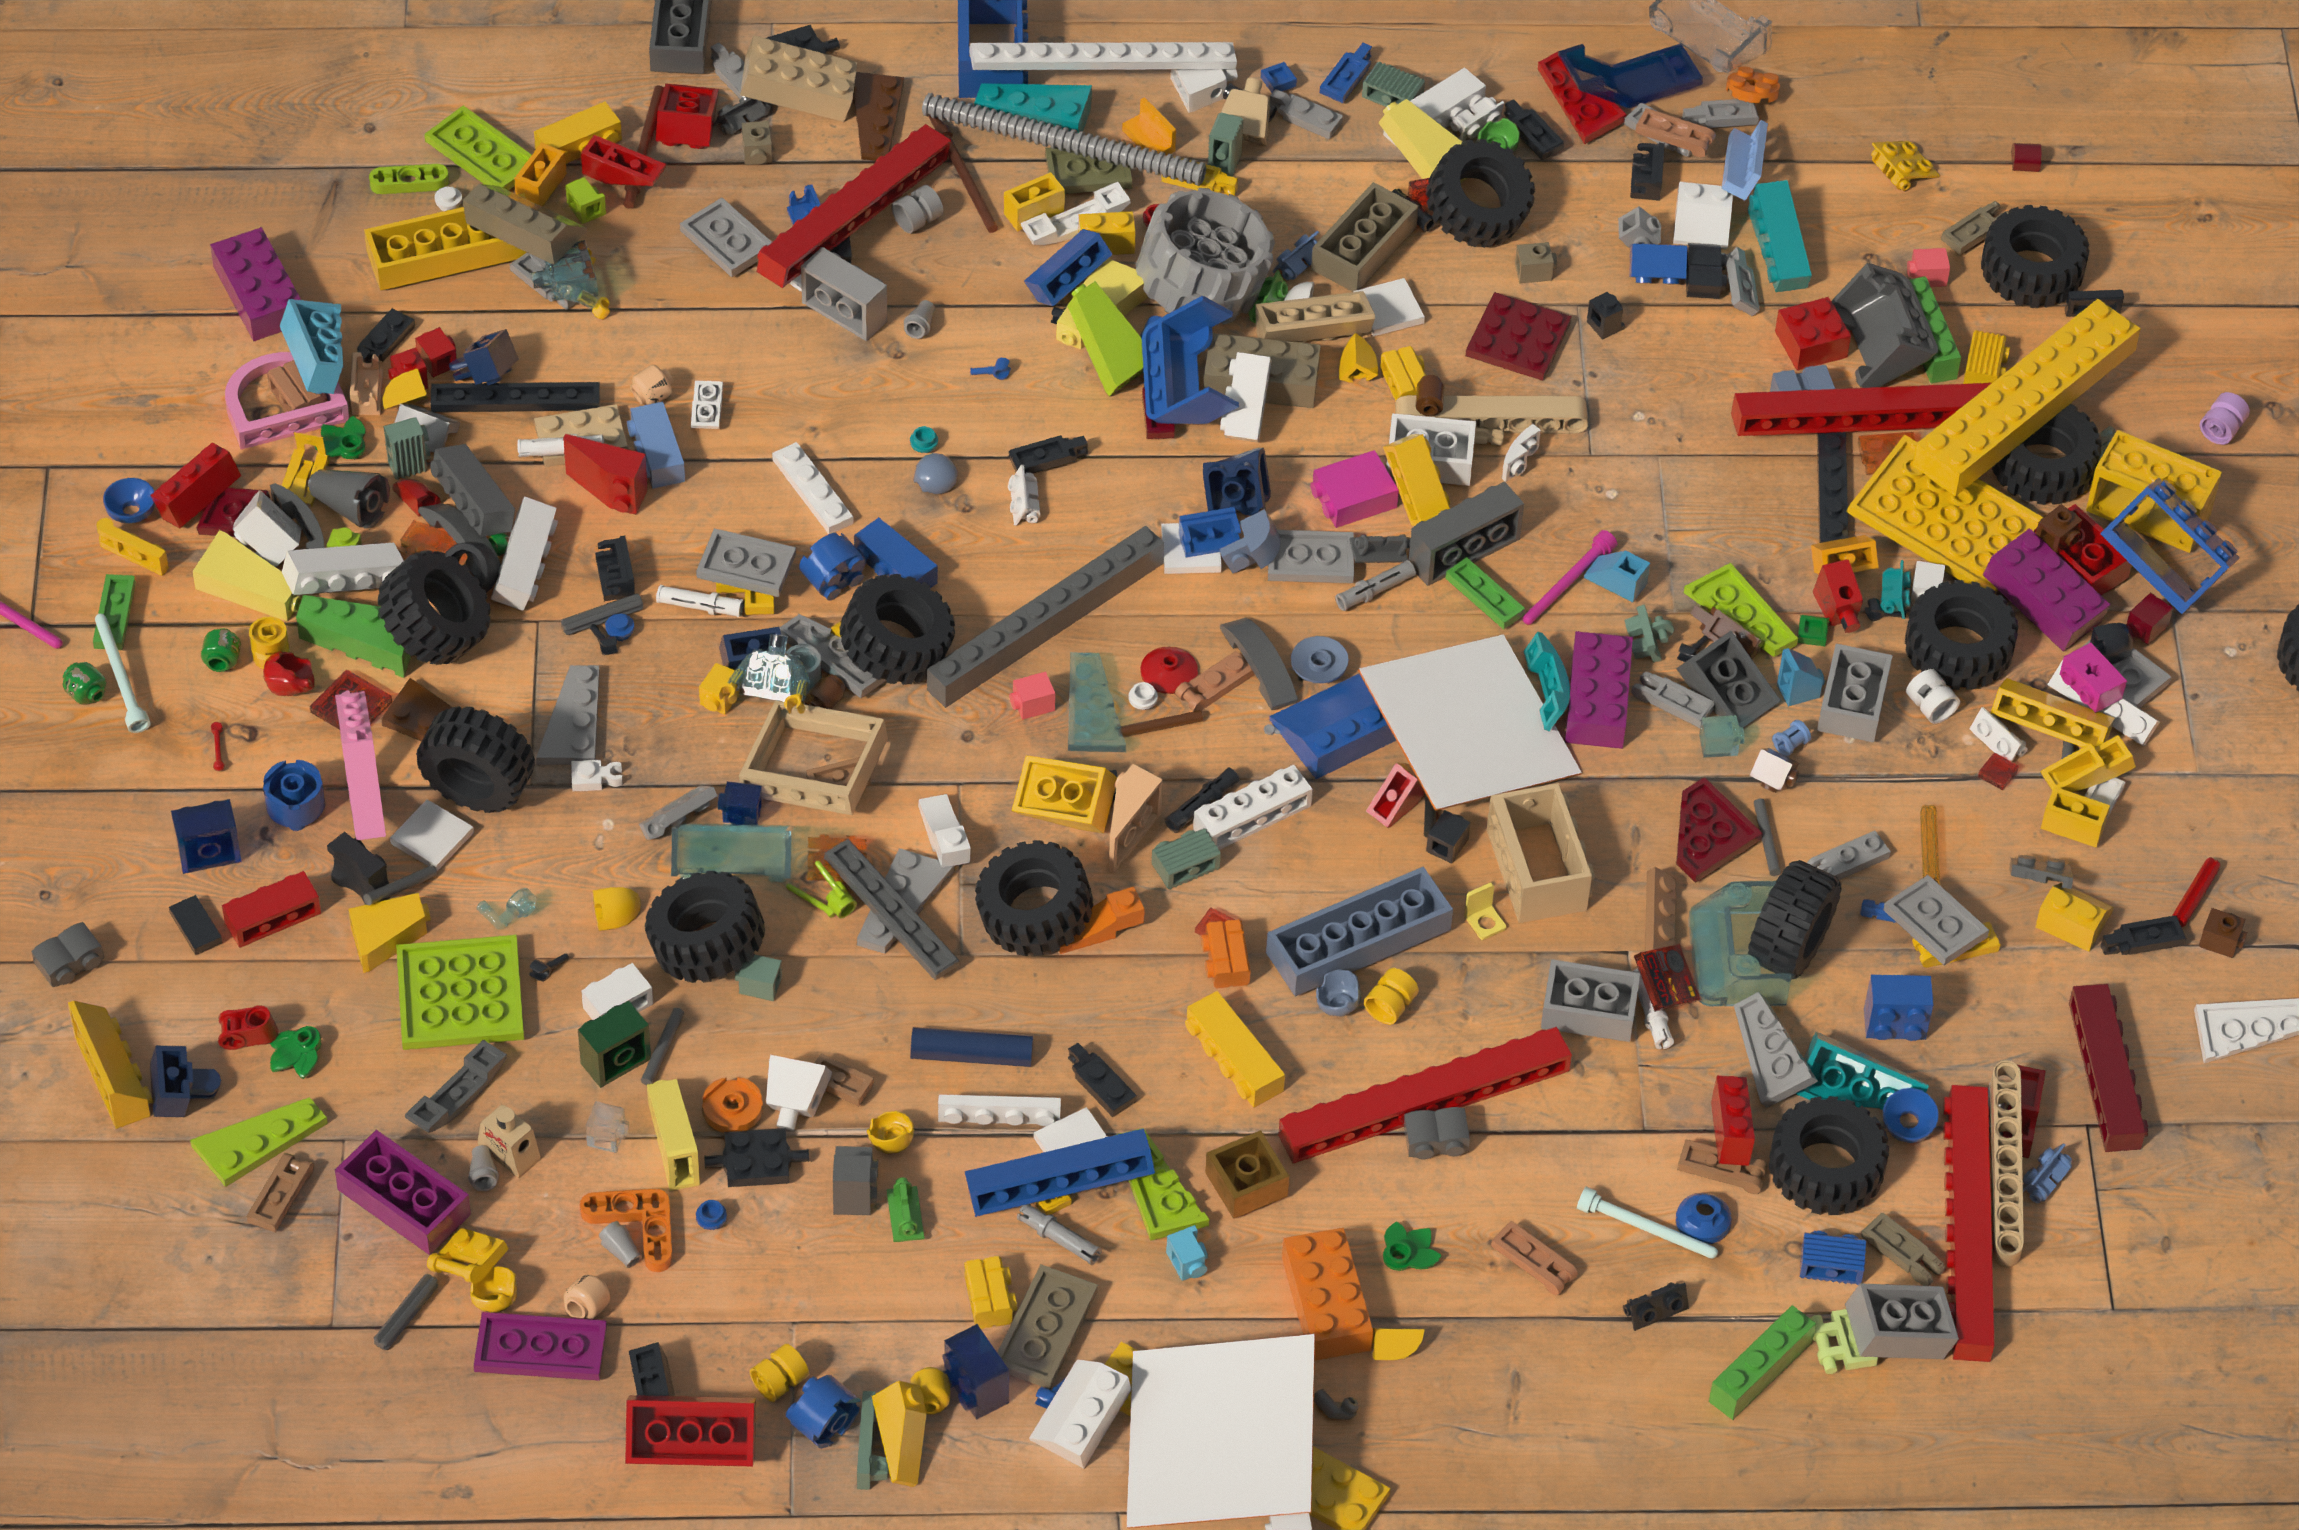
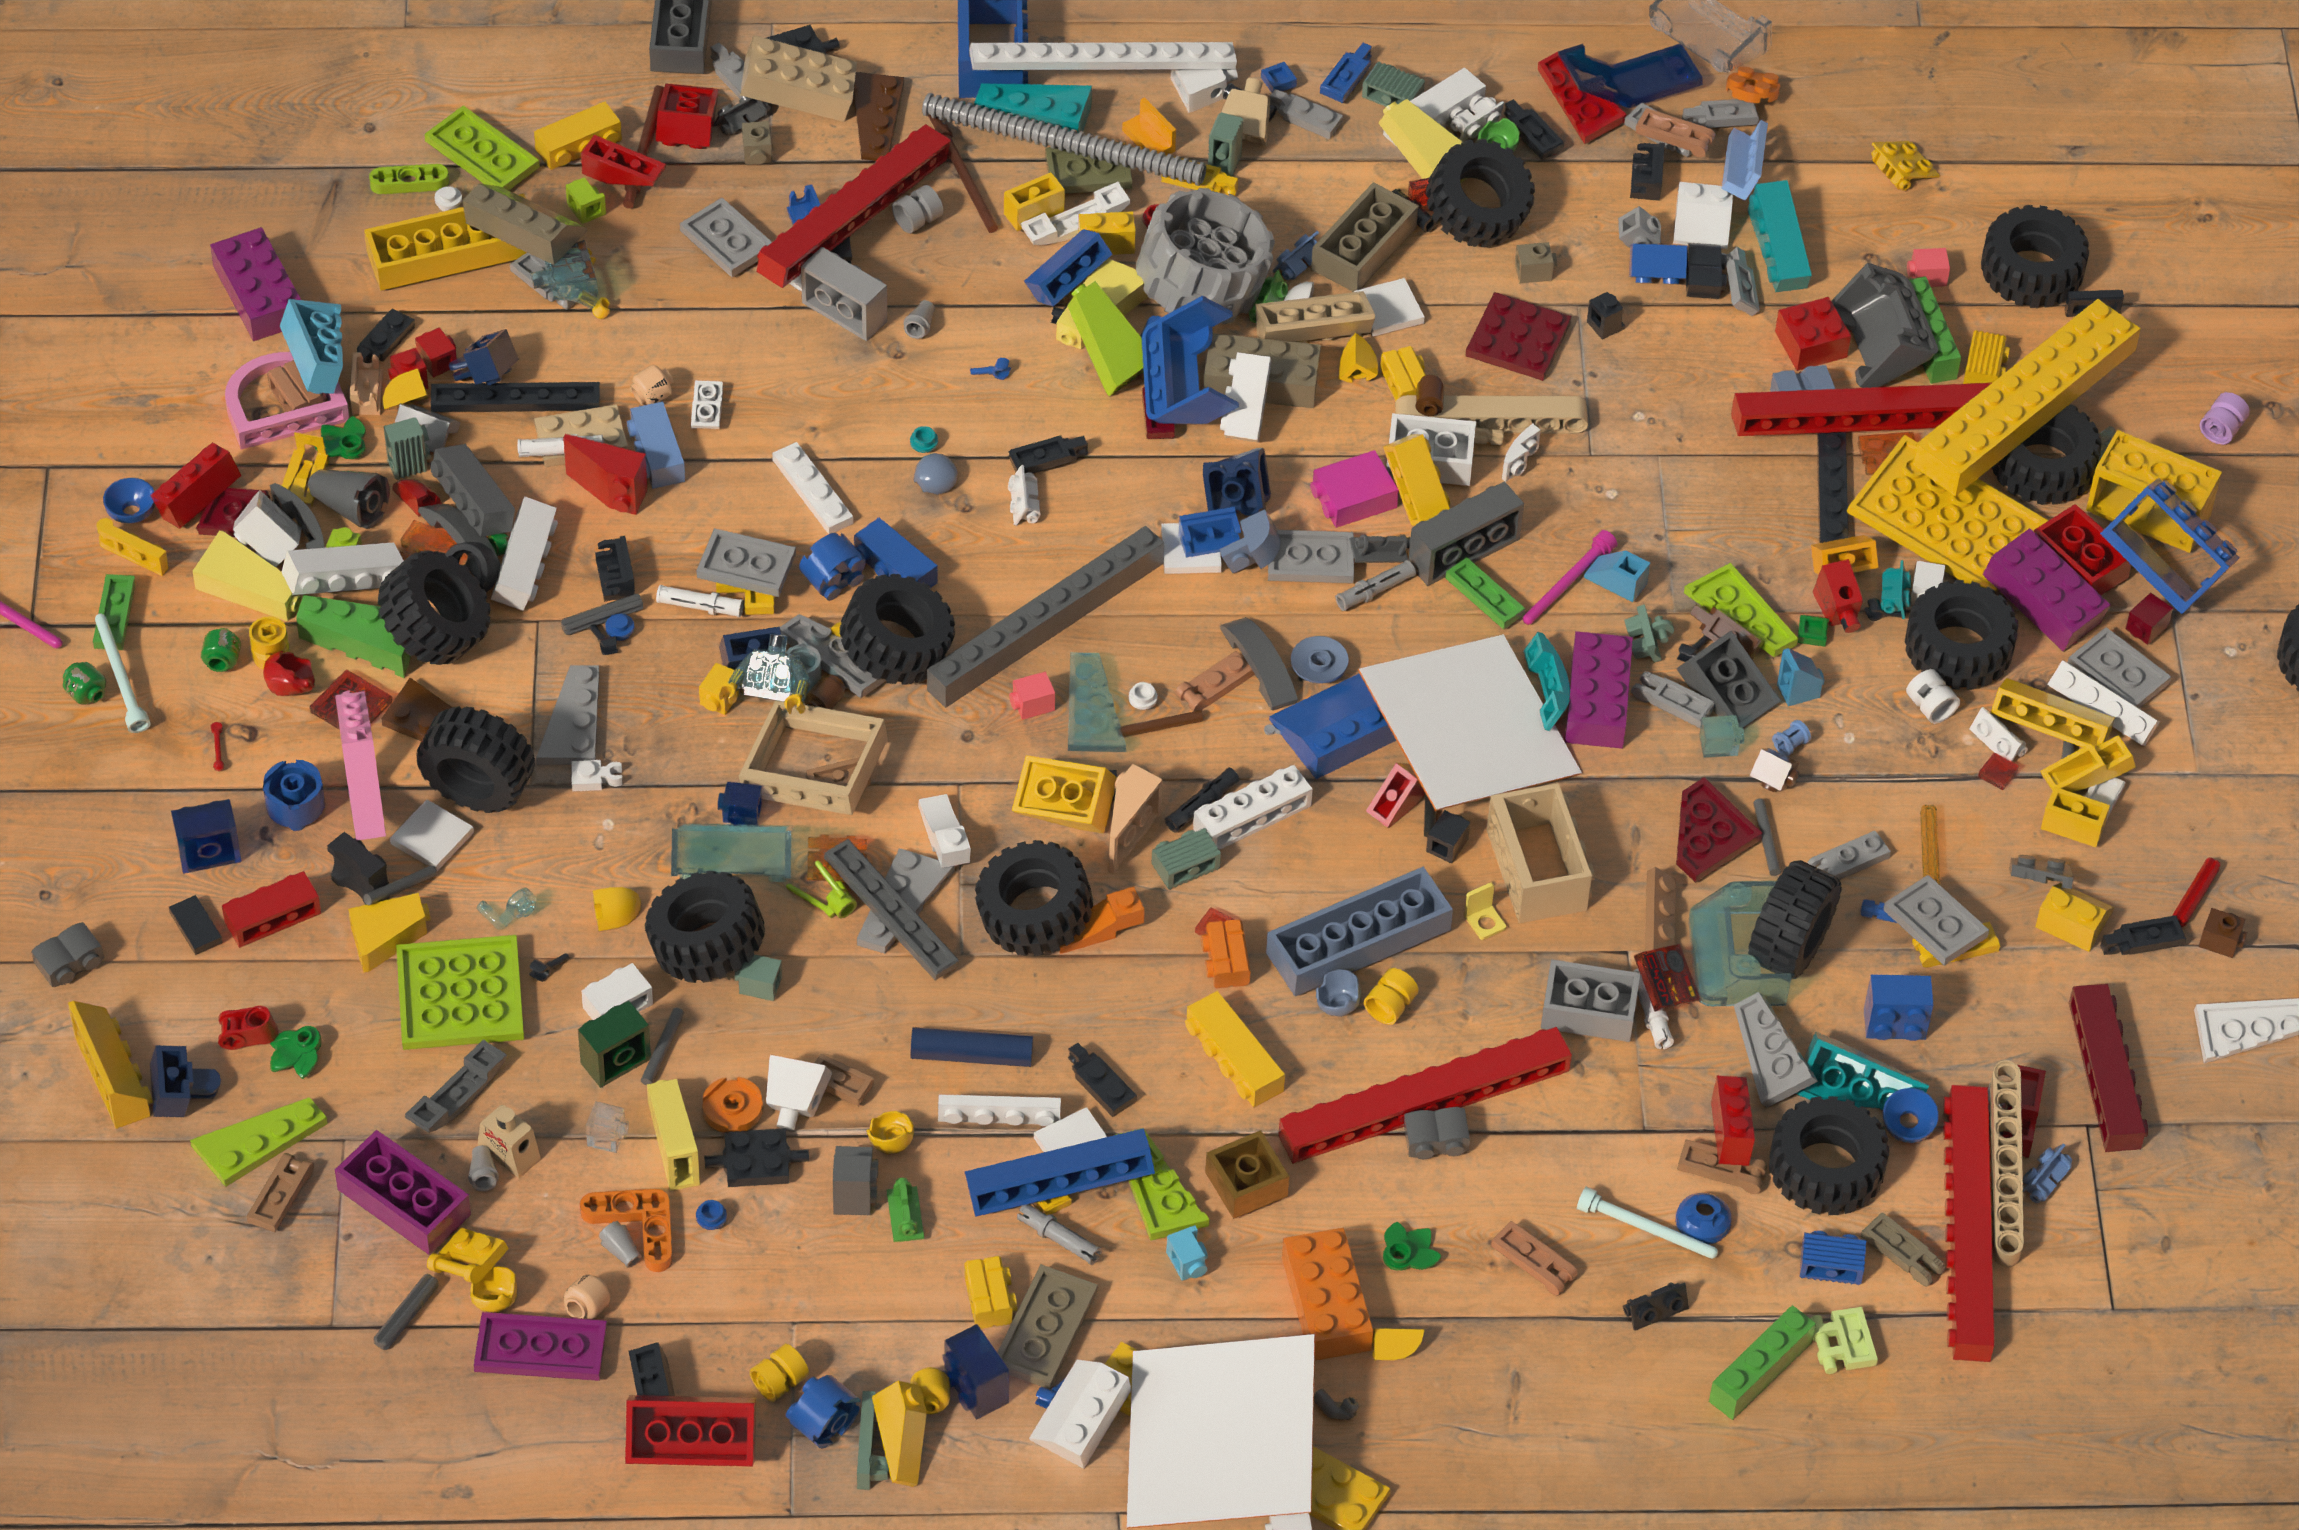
light orange brick [514,142,567,206] -> none
light grey hinge [639,785,718,840] -> none
red dish [1140,646,1198,694] -> none
light grey brick [1817,644,1893,742] -> none
light grey brick [1845,1283,1959,1359] -> none
dark tan hinge [1941,201,2009,255] -> none
dark red brick [2011,143,2042,172] -> none
reddish brown brick [2036,504,2082,554] -> none
dark pink brick [2059,643,2127,713] -> none
black brick [2090,623,2134,664] -> none

